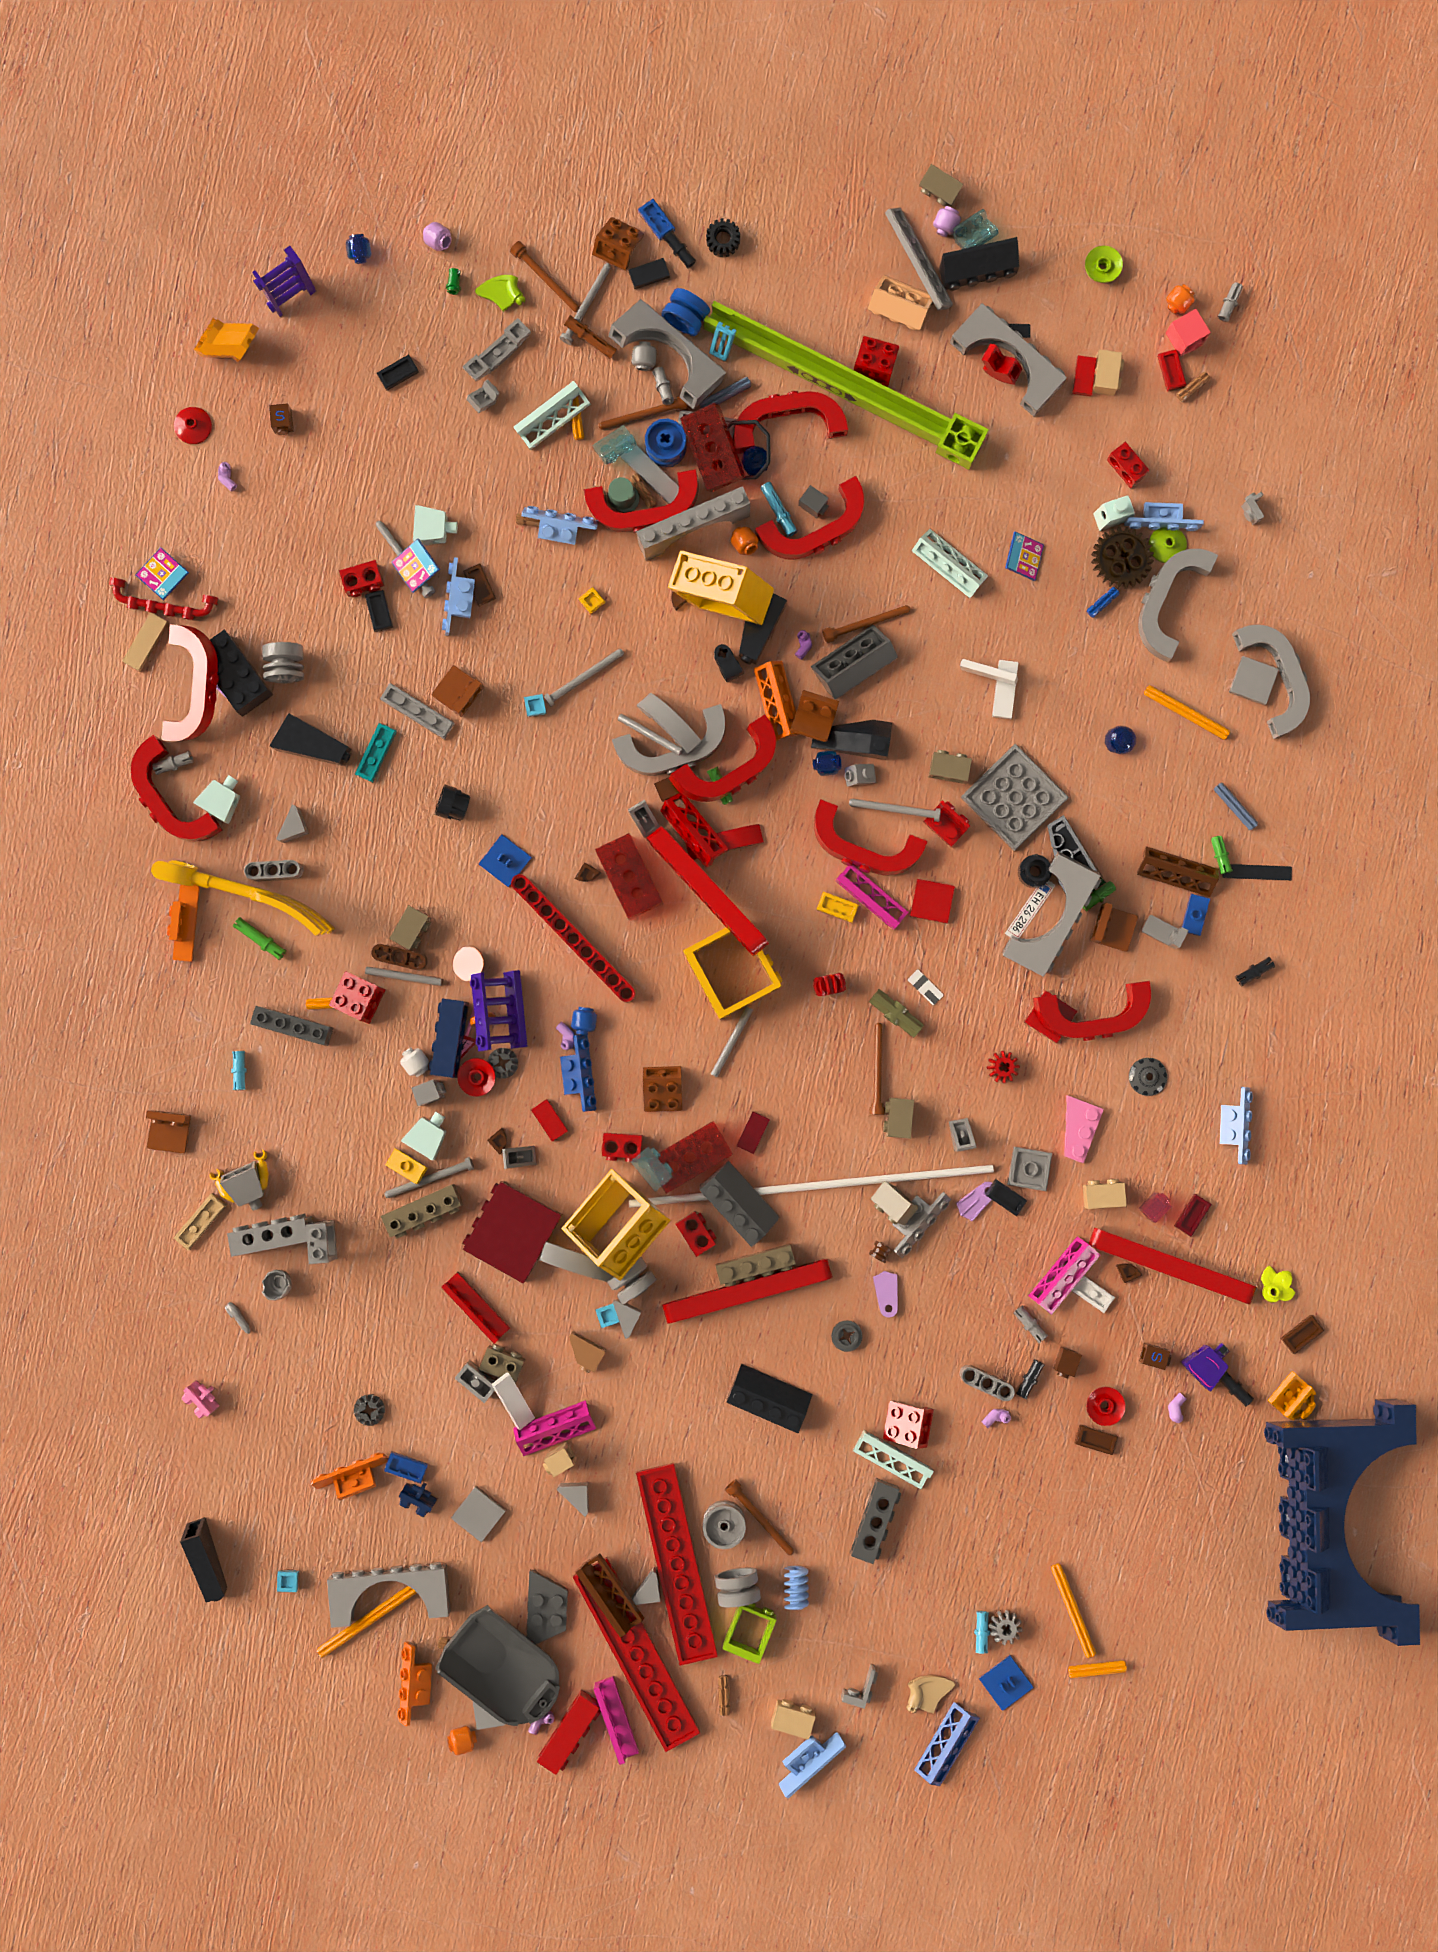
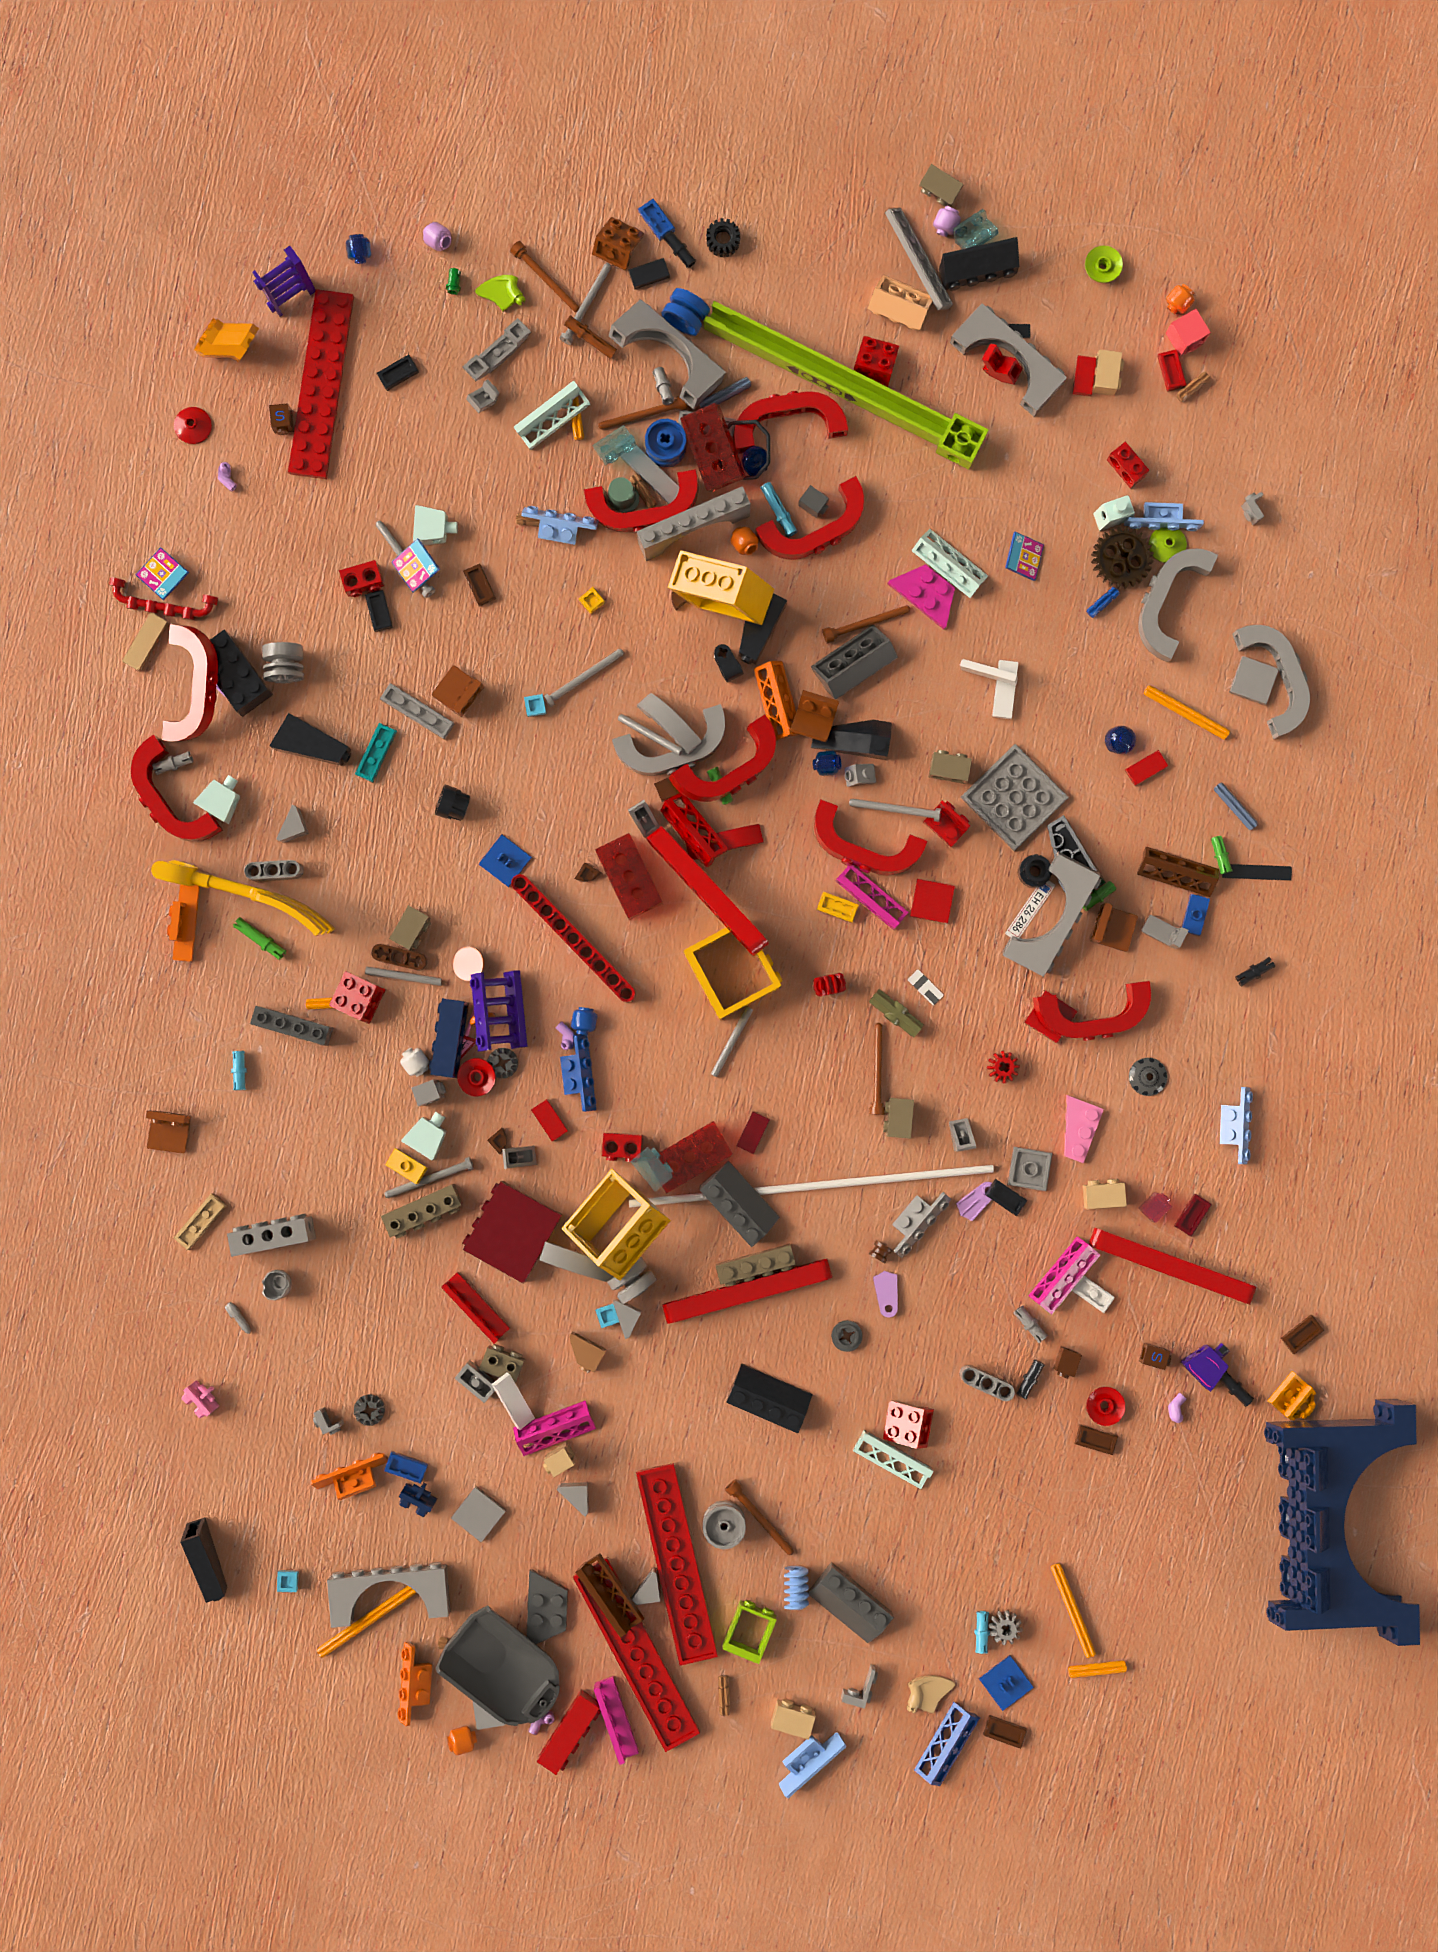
light grey torso [209,1149,269,1211] -> none
light grey window [306,1220,337,1264] -> none
light blue bracket [442,557,475,636] -> none
light grey head [631,341,657,371] -> none
dark orange bracket [643,1066,683,1112] -> none
red brick [675,1211,717,1257] -> none
medium azure tile [709,322,736,361] -> none
light grey wheel [715,1568,761,1608] -> none
medium lavender arm [795,630,812,660] -> none
dark grey brick [850,1478,901,1564] -> none
brick [871,1181,919,1226] -> none
lavender arm [981,1409,1011,1428] -> none
reddish brown tile [1116,1263,1143,1283] -> none
light grey axle [1218,282,1243,322] -> none
neon yellow plate [1261,1266,1296,1303] -> none
none -> red plate [288,289,354,479]
none -> light grey bracket [313,1407,344,1435]
none -> dark grey slope [808,1562,894,1643]
none -> dark pink wing [888,564,955,629]
none -> reddish brown tile [983,1715,1027,1749]
none -> red tile [1125,750,1168,786]

